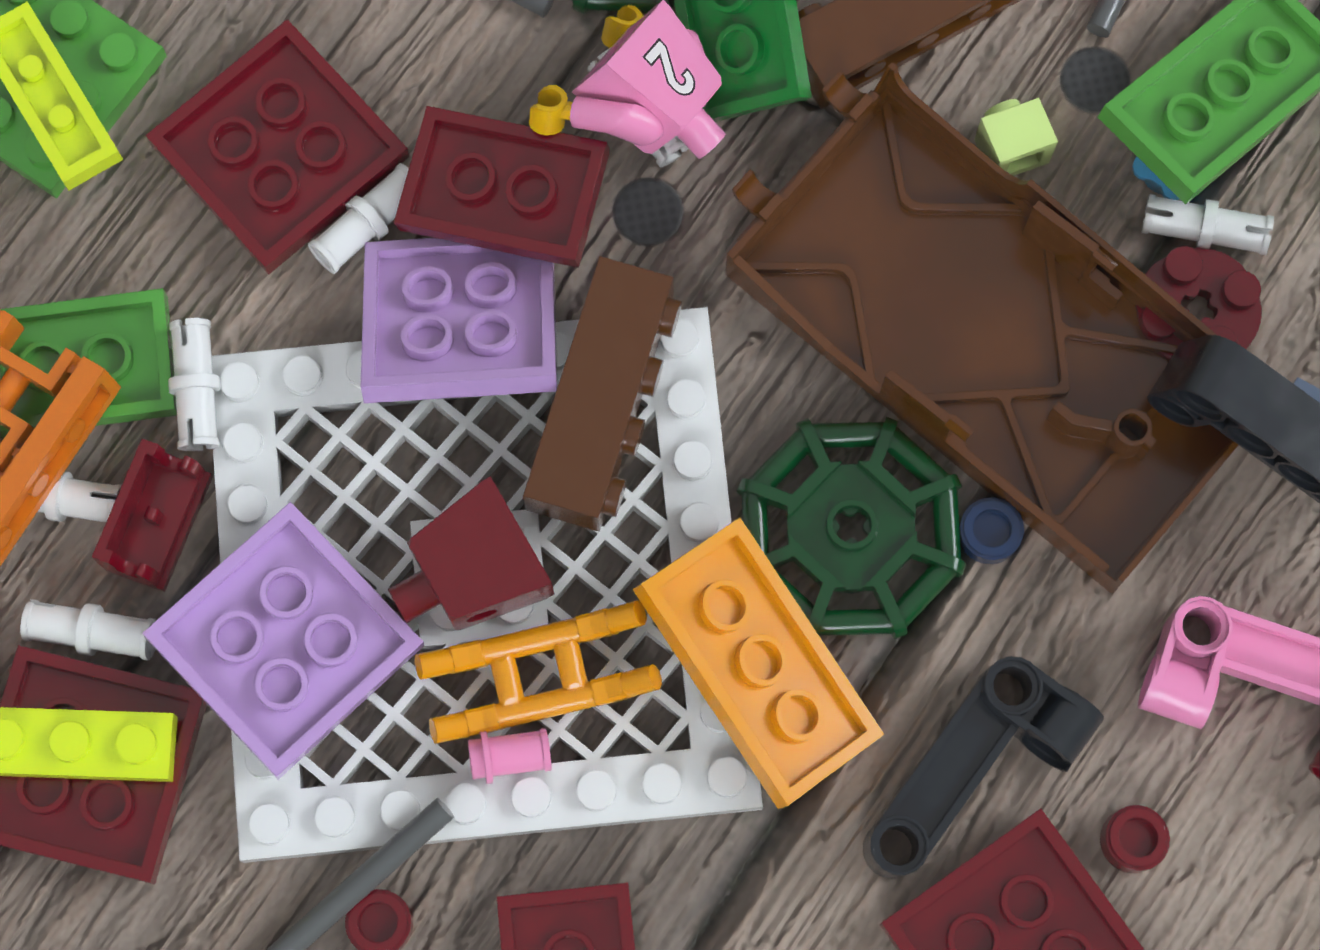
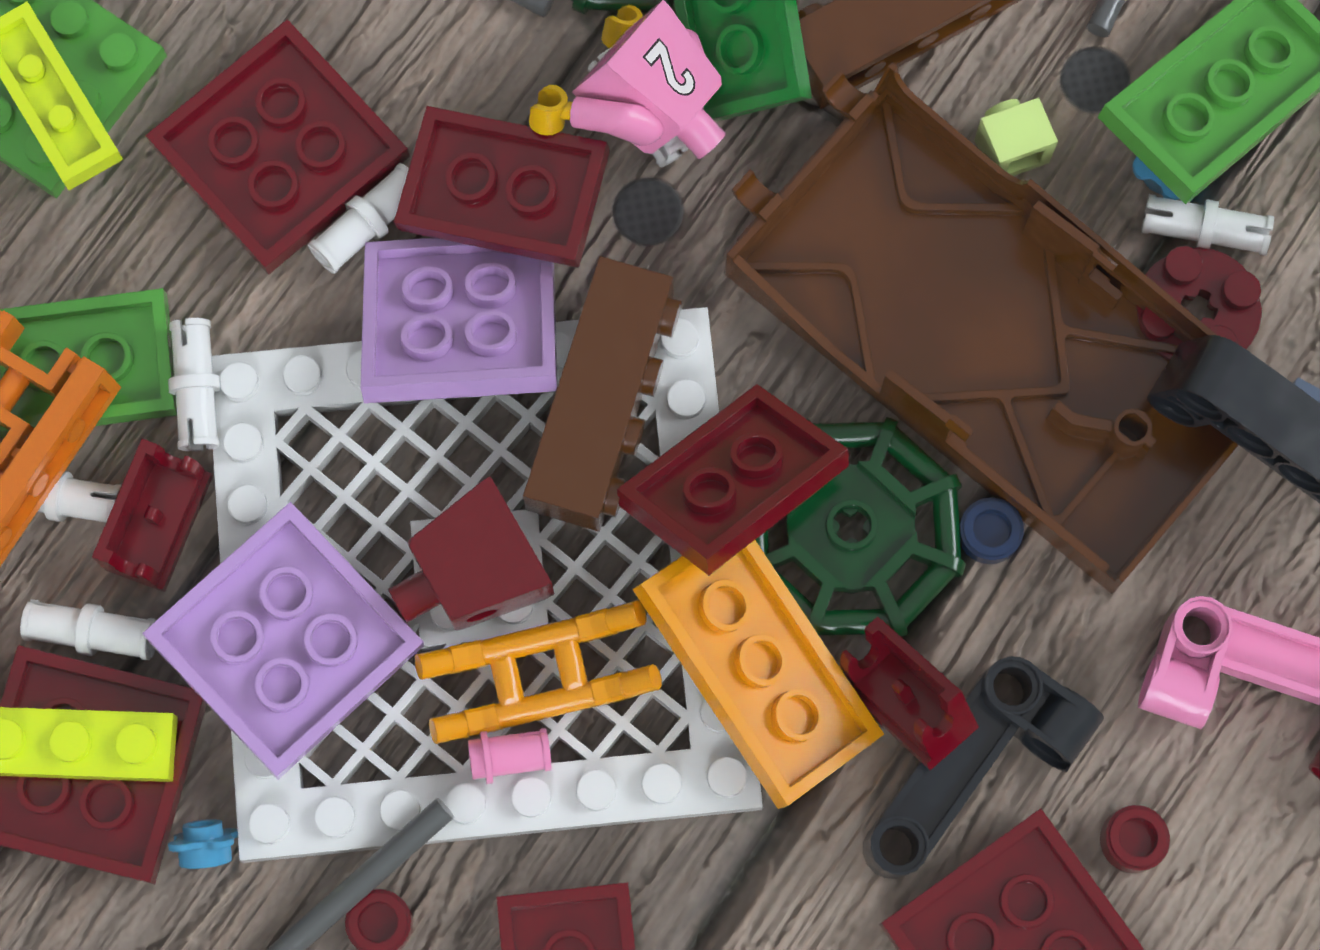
none -> dark azure plate [168,819,238,869]
none -> dark red plate [617,384,849,576]
none -> dark red hinge [840,616,979,770]

